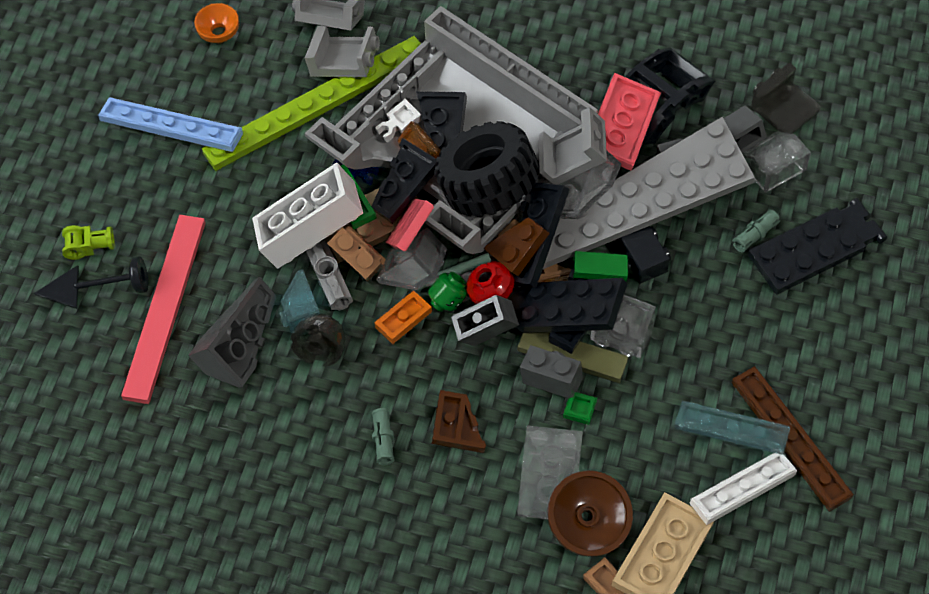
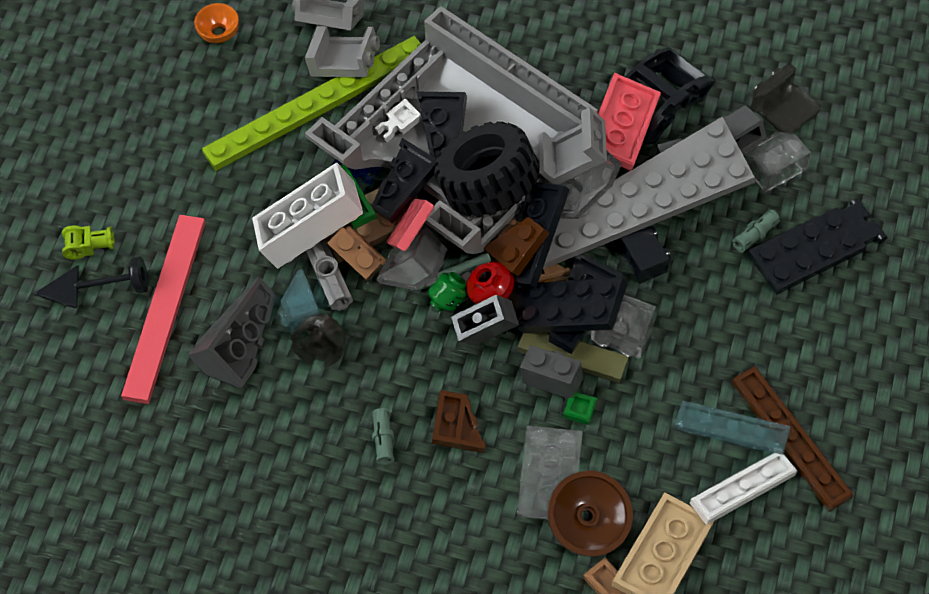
light blue tile [98,97,243,152] -> none
orange plate [374,290,432,344] -> none
clear orange tile [397,121,441,159] -> none
green tile [574,251,628,282] -> none

